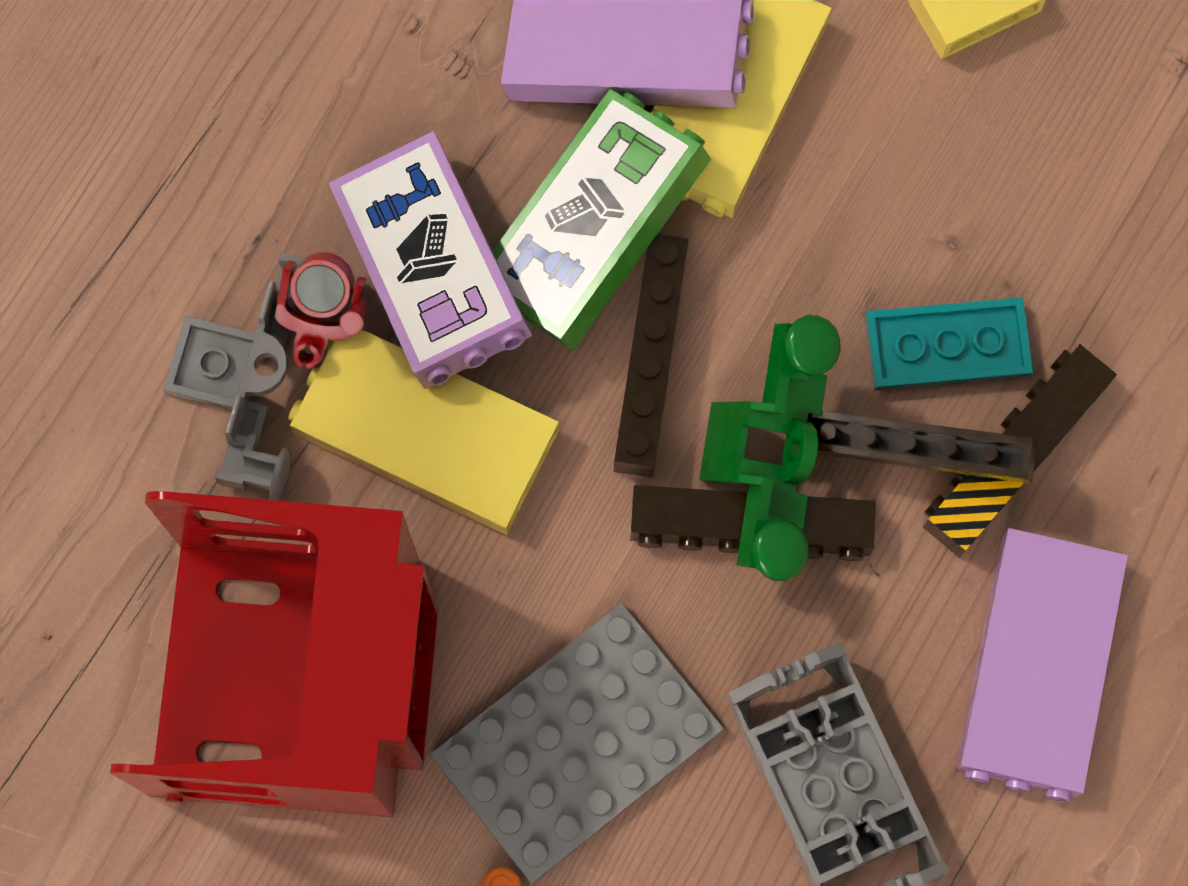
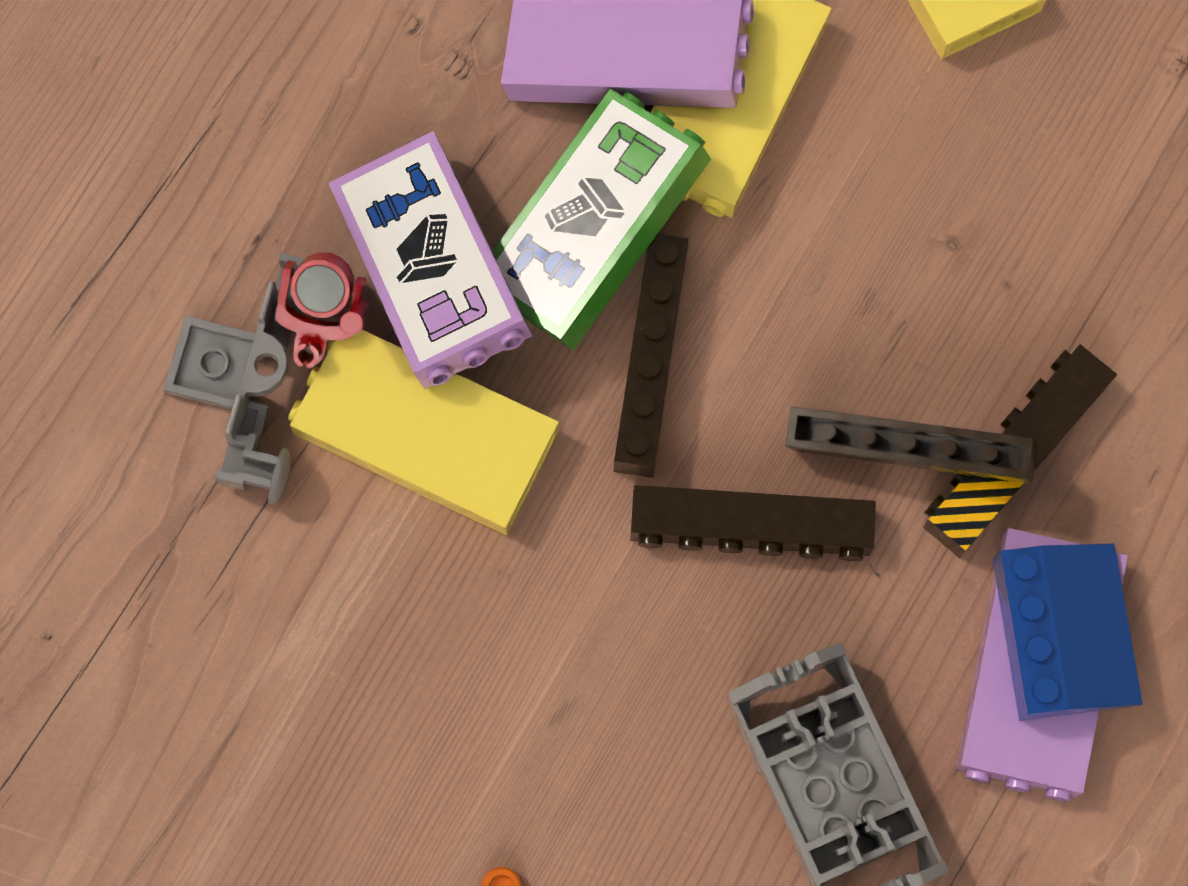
red piece [110,491,439,817] -> none
light grey plate [430,603,724,885] -> none
green piece [699,315,841,581] -> none
teal plate [865,297,1033,391] -> none
none -> blue slope [993,543,1143,721]

